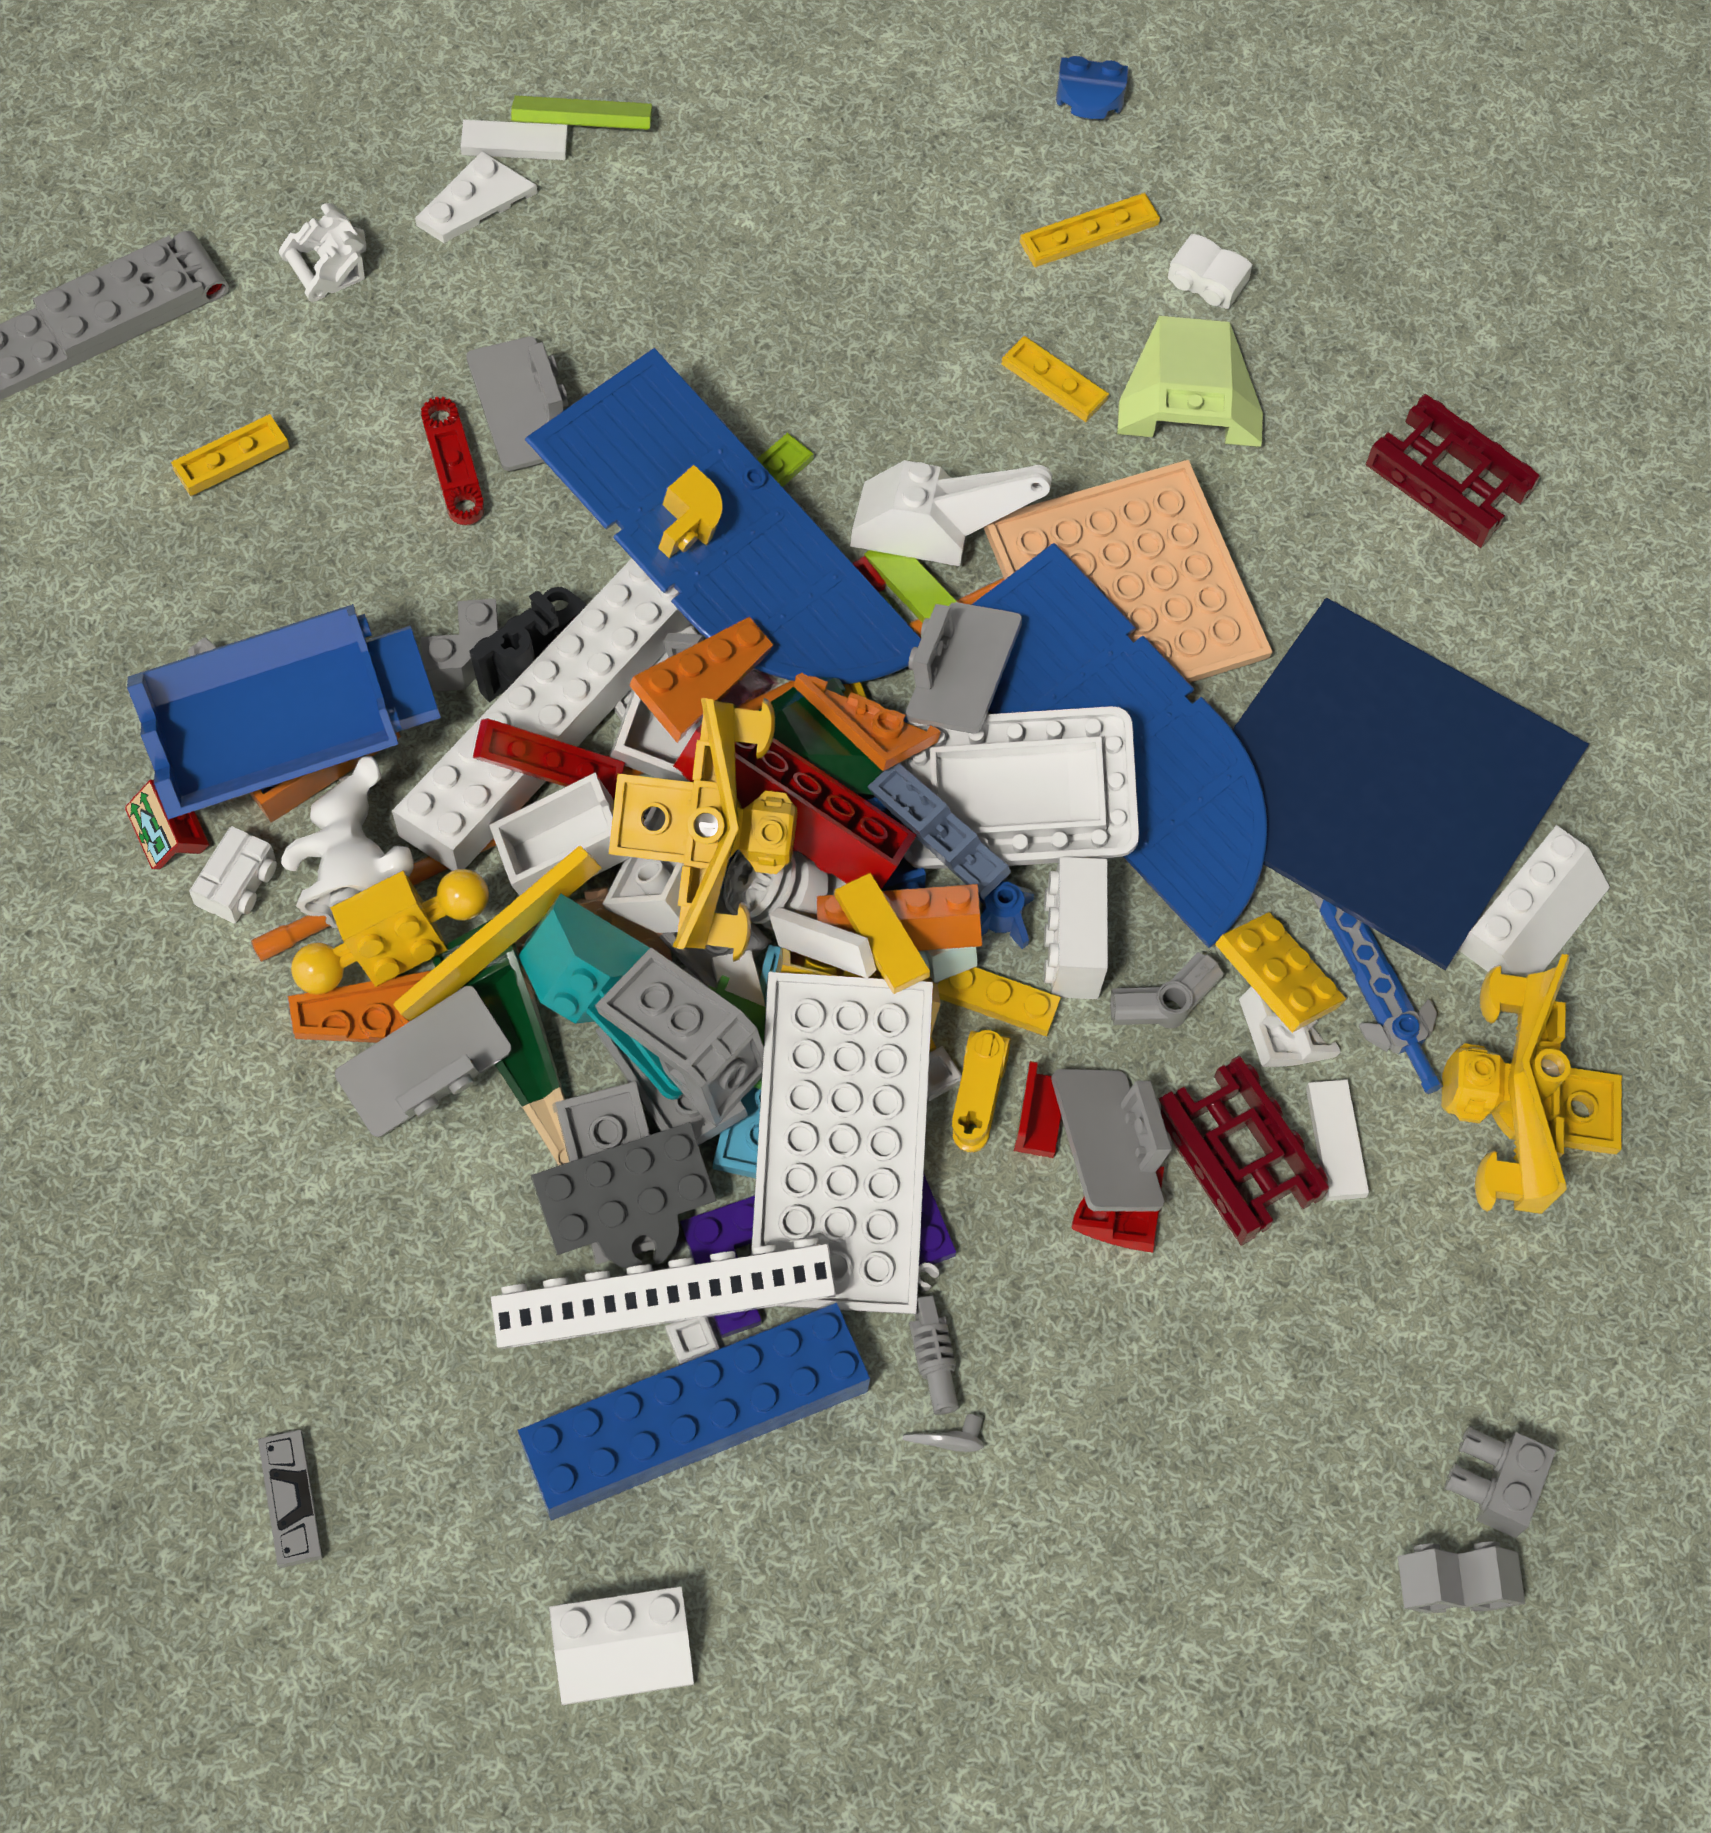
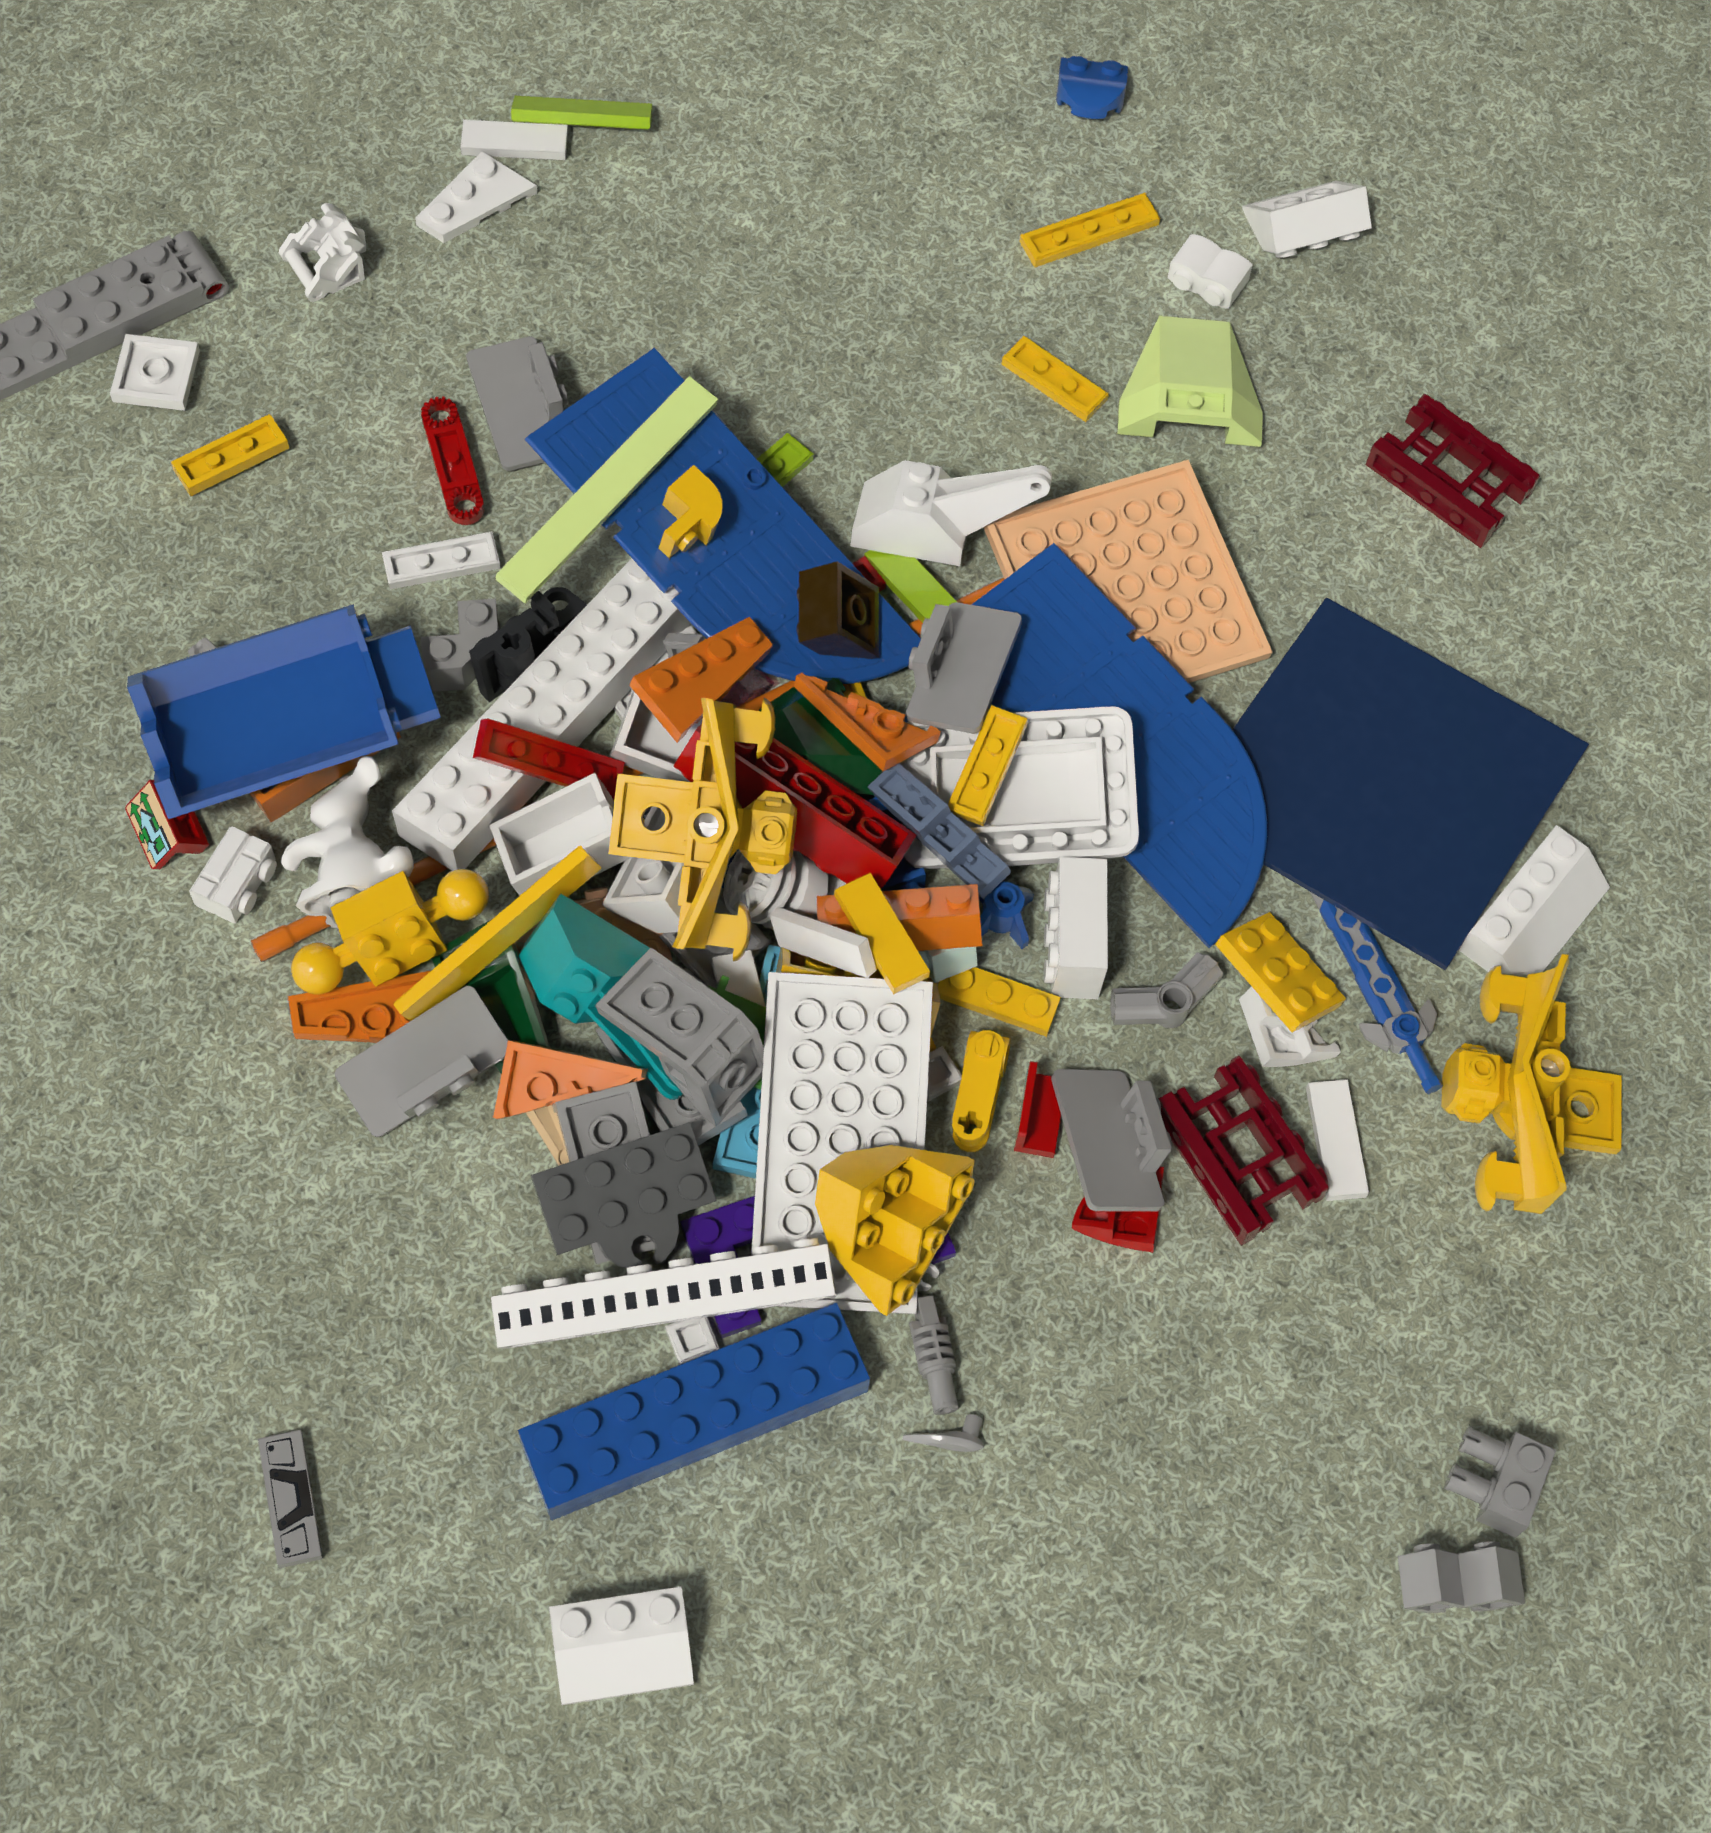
none -> white plate [110,334,200,411]
none -> white tile [382,532,501,589]
none -> orange wing [493,1040,647,1119]
none -> yellowish green tile [495,376,718,603]
none -> dark brown slope [797,561,879,659]
none -> yellow brick [815,1145,975,1316]
none -> yellow tile [948,705,1028,826]
none -> white slope [1242,181,1372,258]

